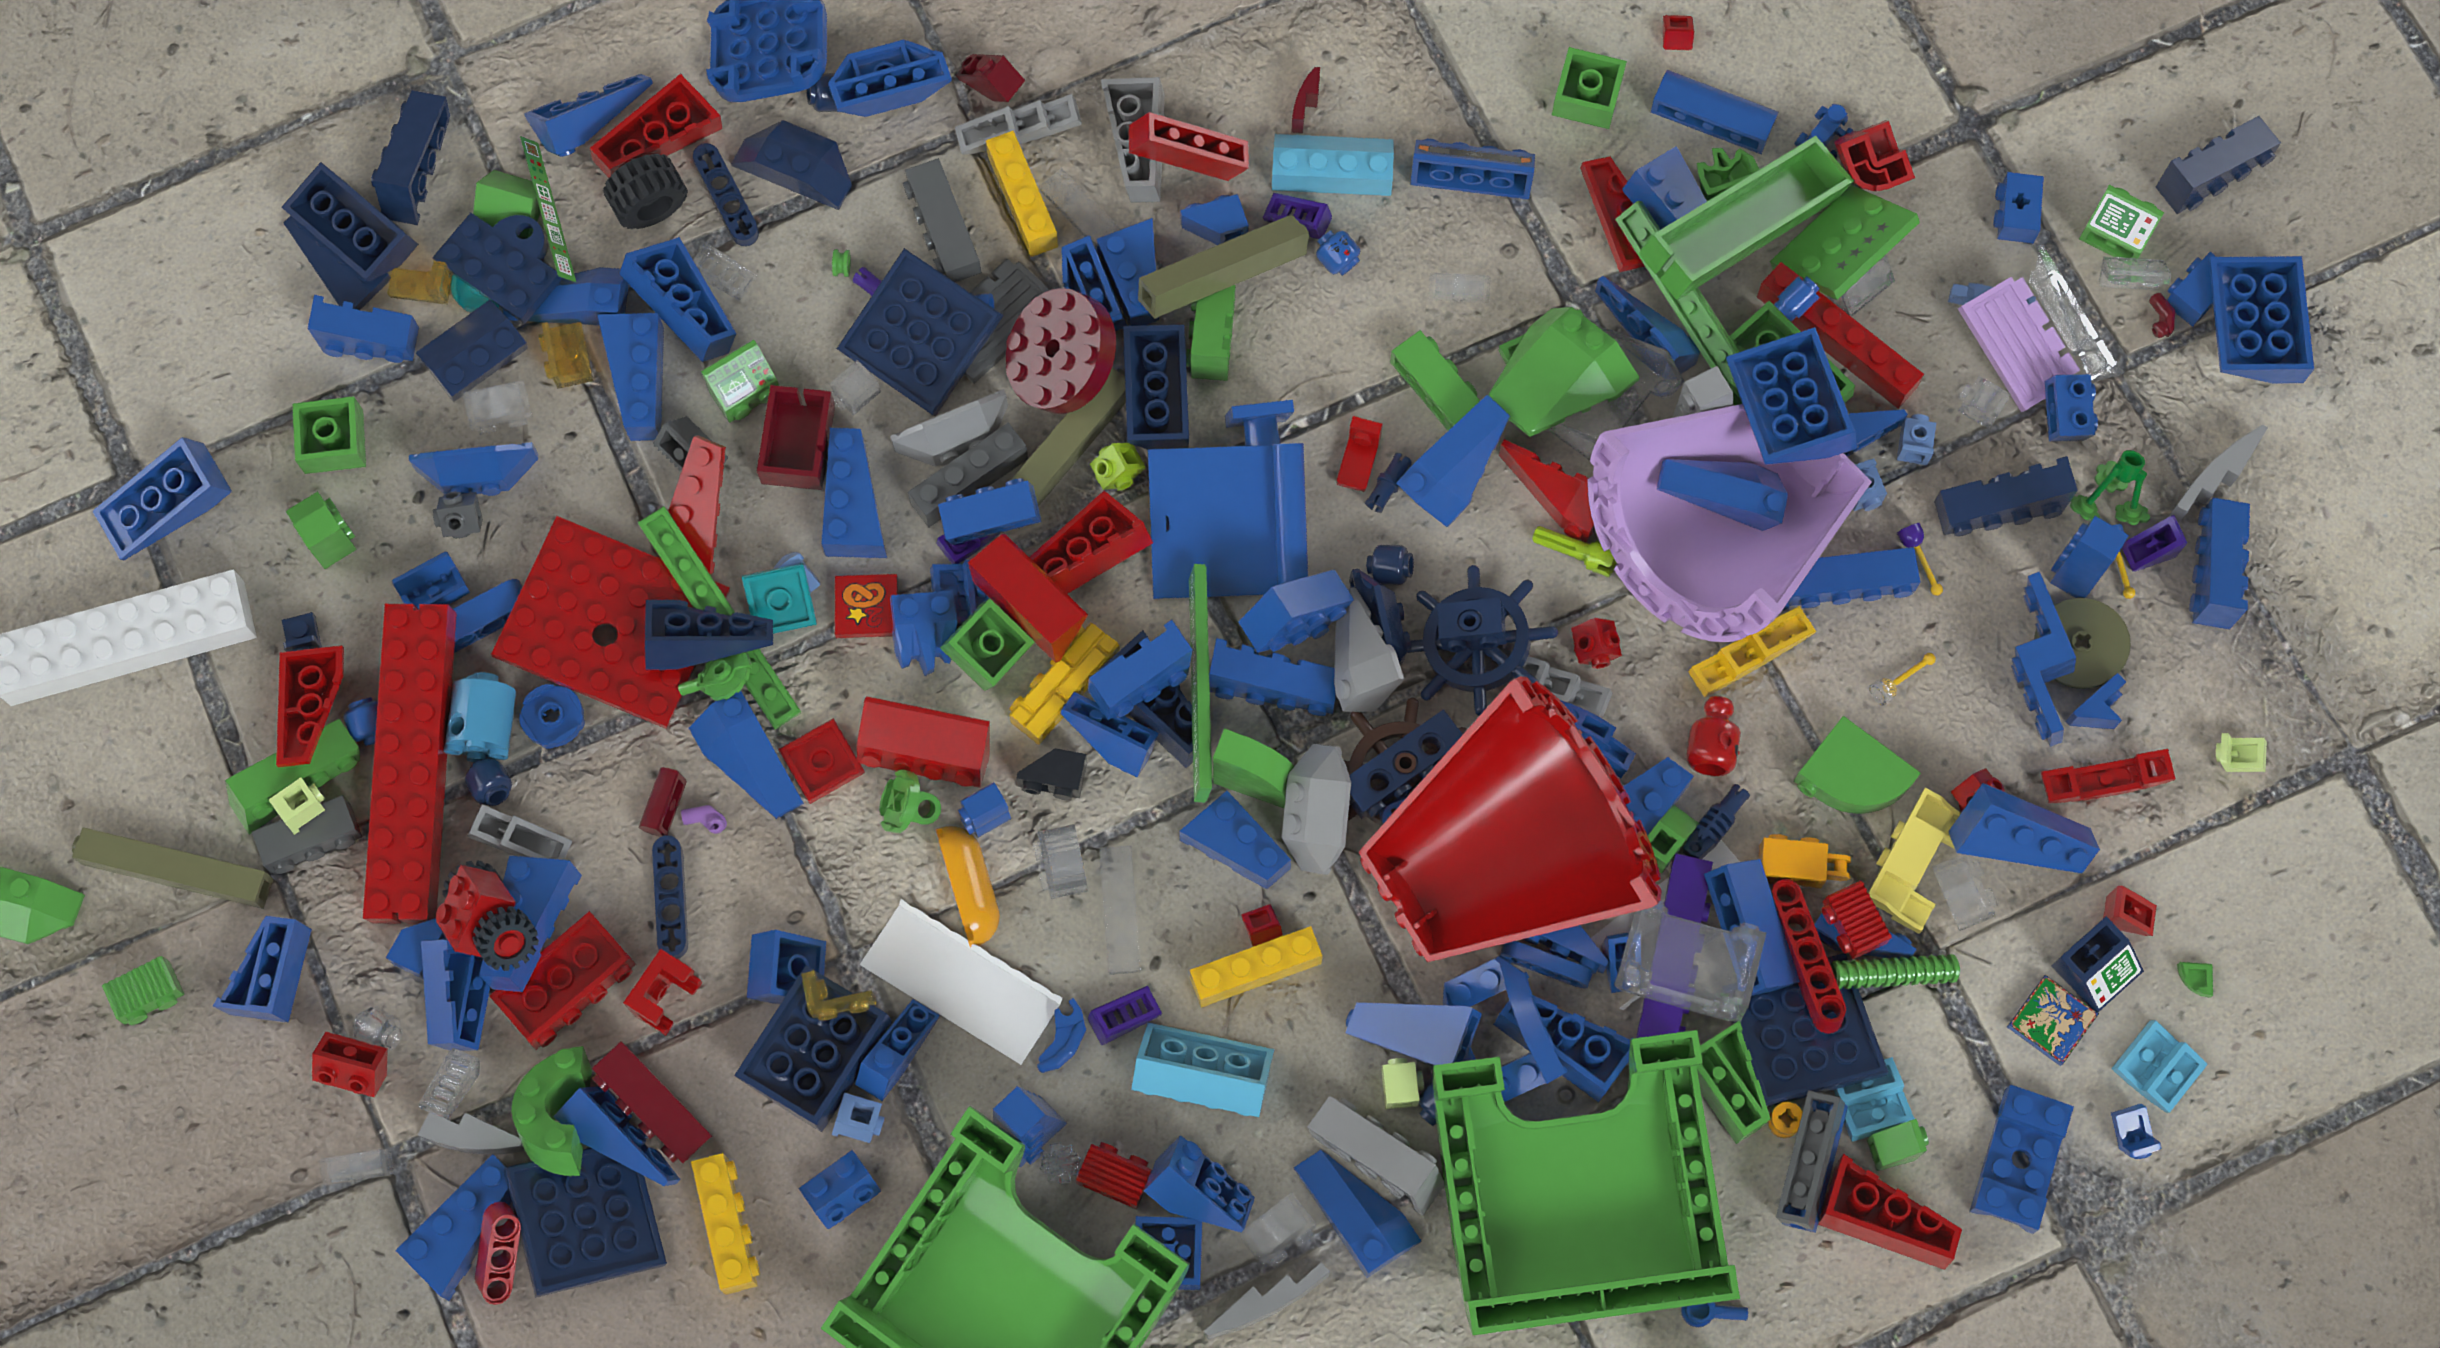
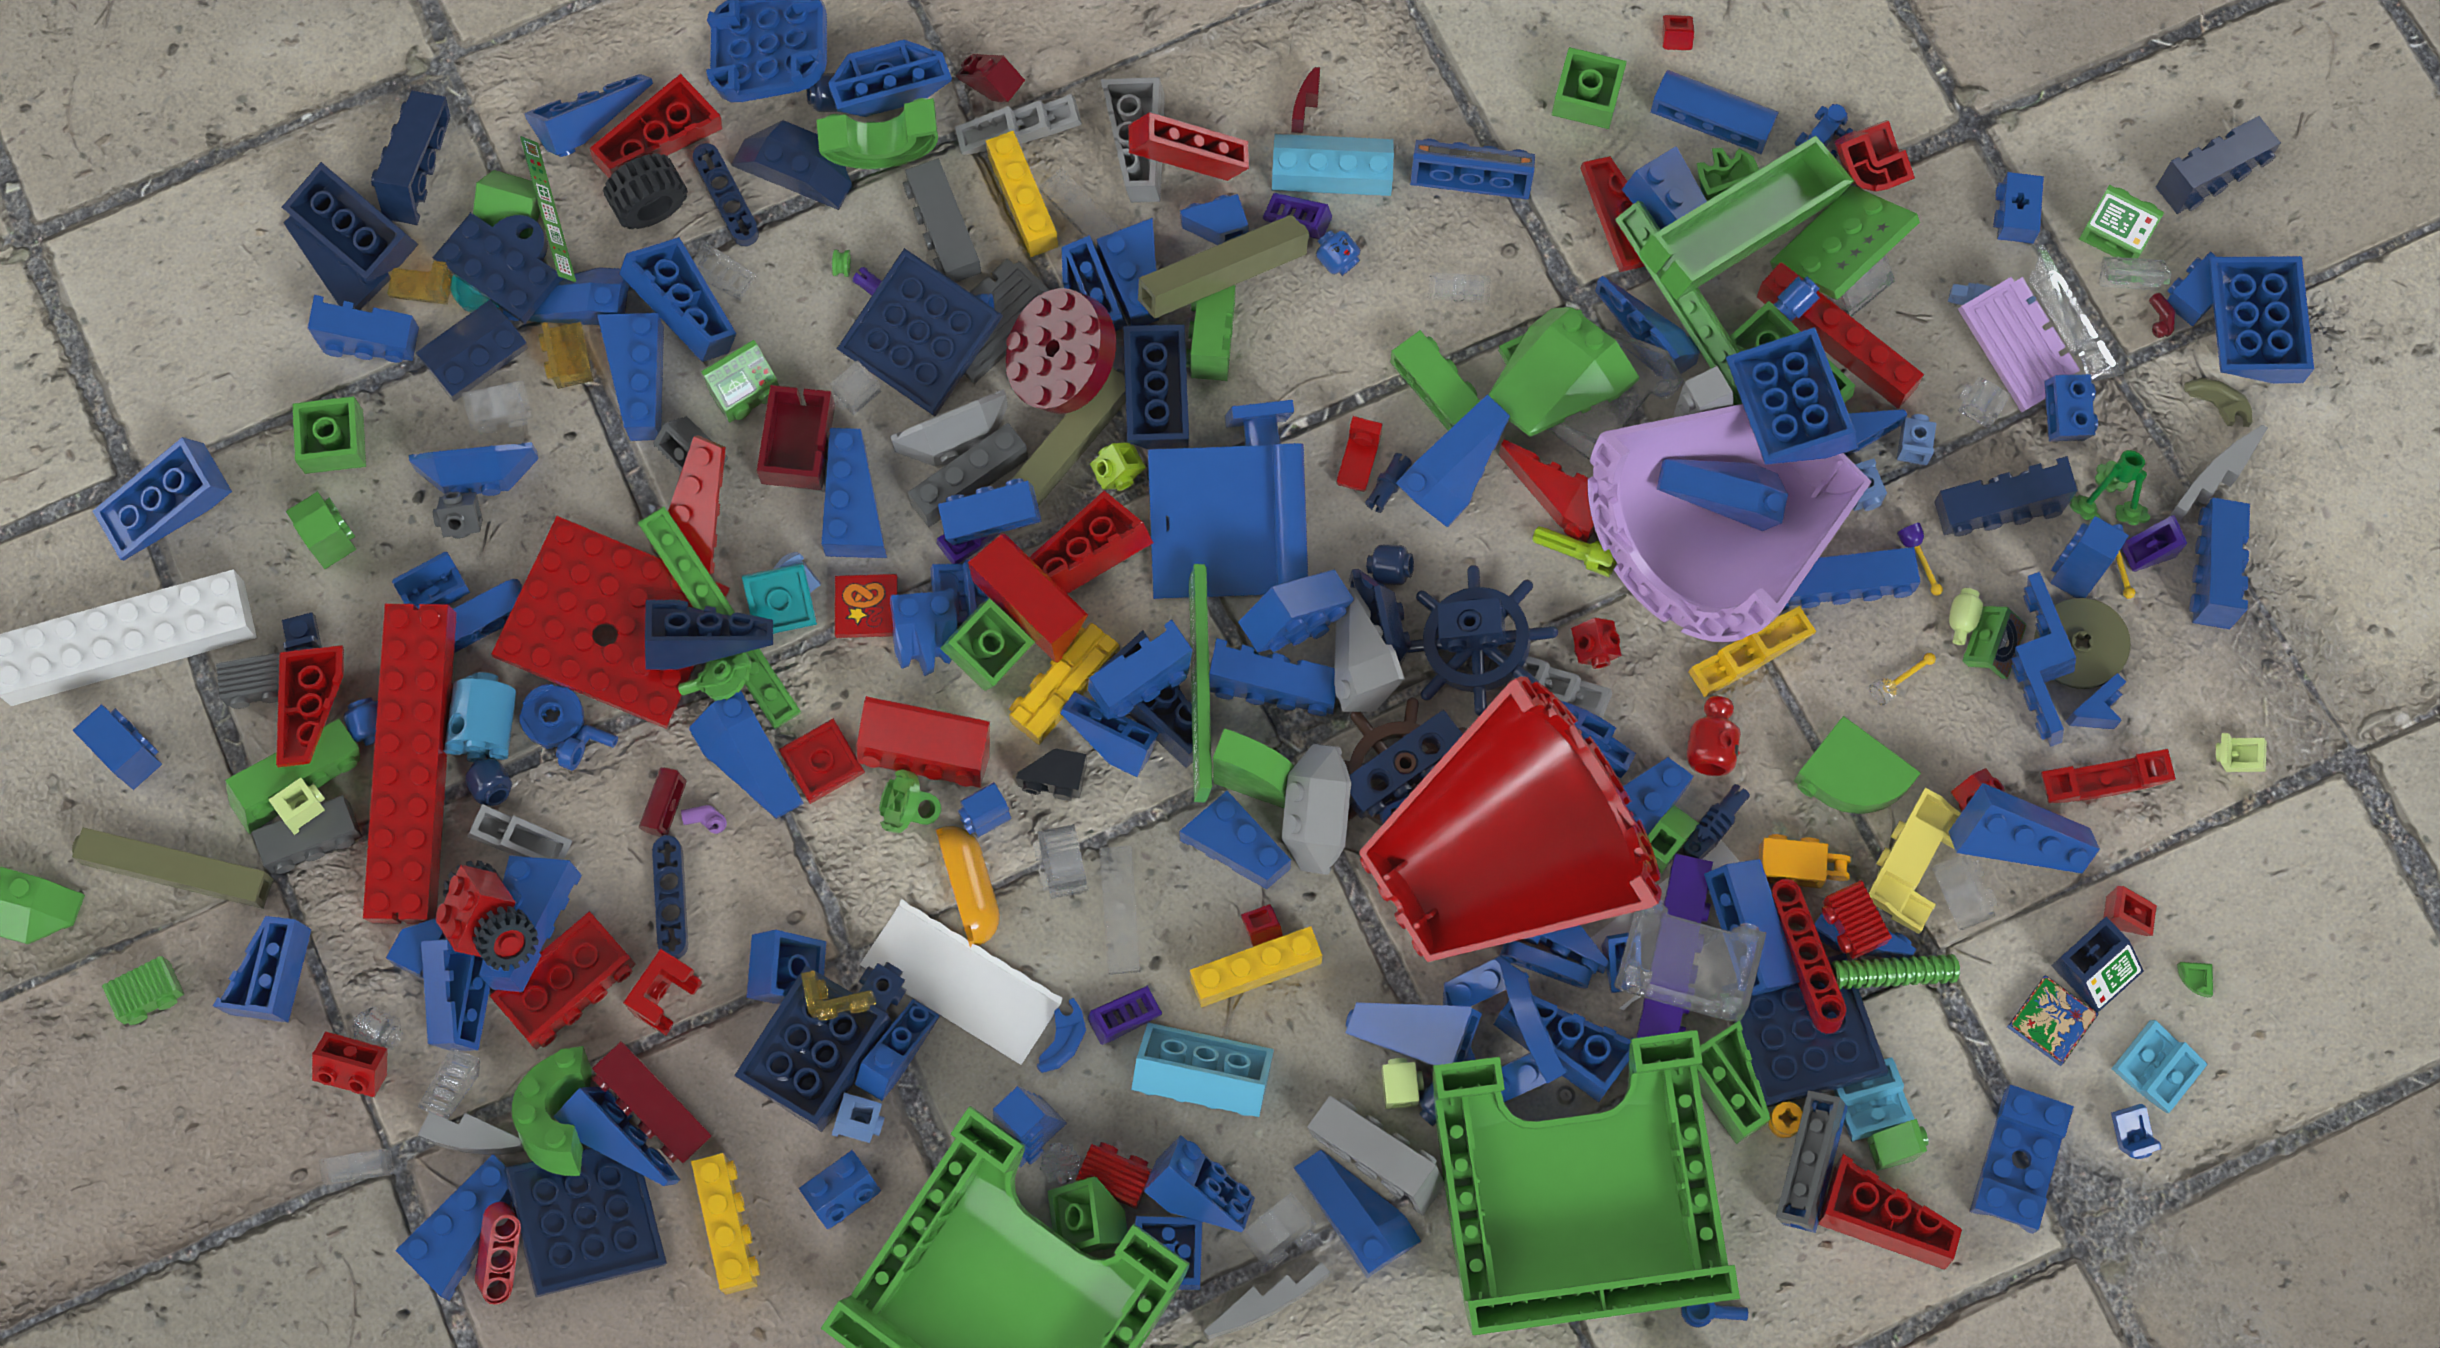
none -> blue brick [73,704,162,790]
none -> dark grey brick [216,652,280,709]
none -> blue plate [556,725,618,771]
none -> bright green brick [817,98,938,169]
none -> dark blue brick [857,962,907,1013]
none -> bright green slope [1047,1177,1128,1253]
none -> yellowish green plant [1949,588,1983,645]
none -> bright green panel [1962,606,2026,679]
none -> olive piece [2184,378,2253,427]

